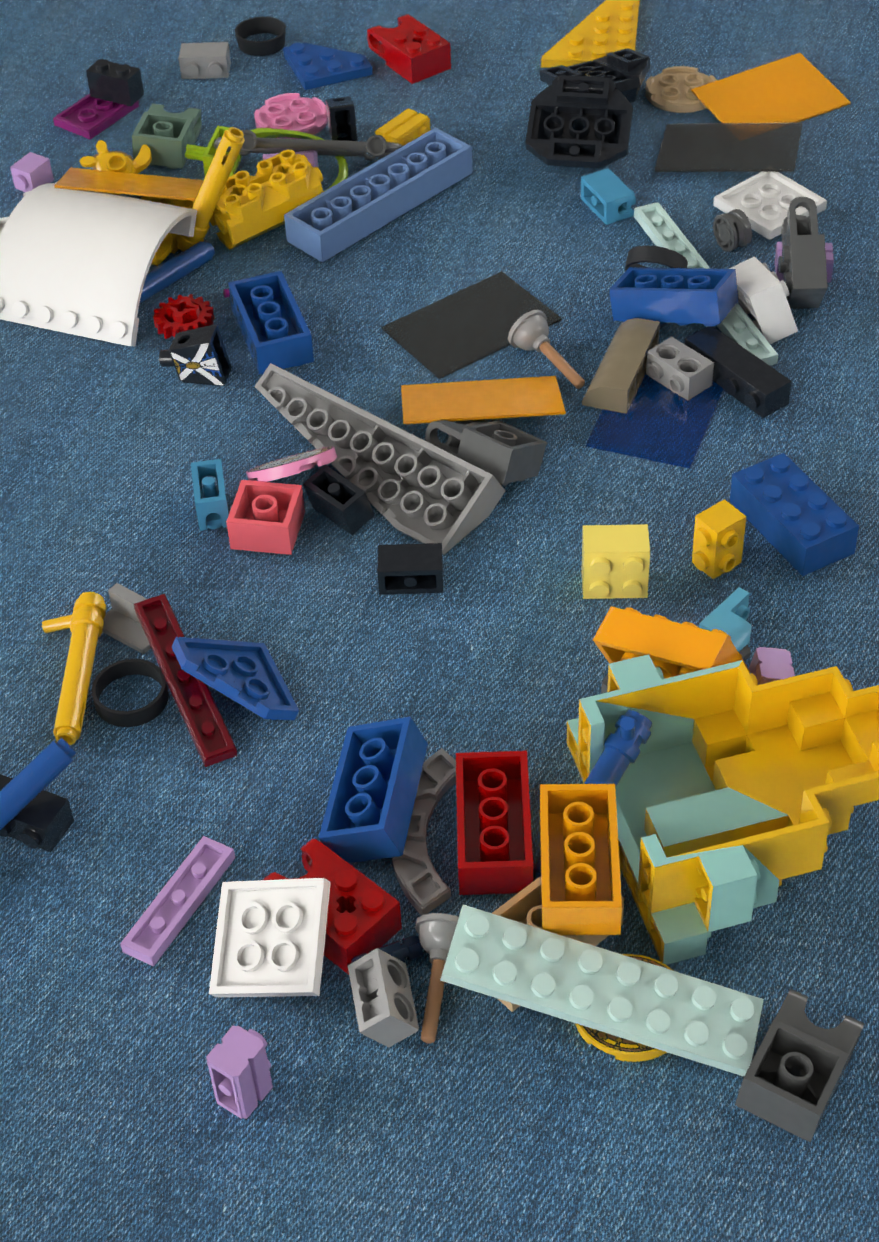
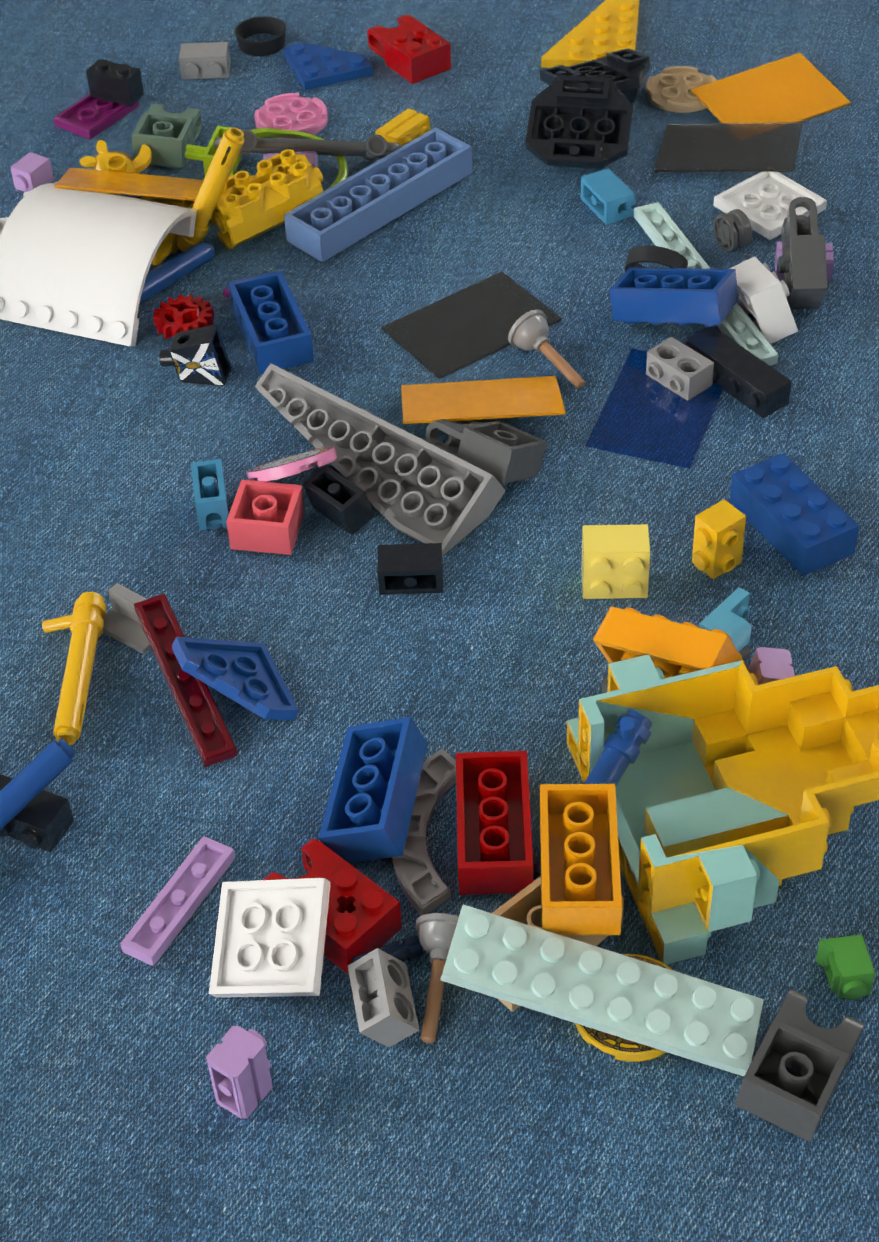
black tyre [92,659,169,727] -> none
black torso [326,96,357,141] -> none
dark tan brick [582,318,660,414] -> none
none -> bright green window [815,934,875,1000]

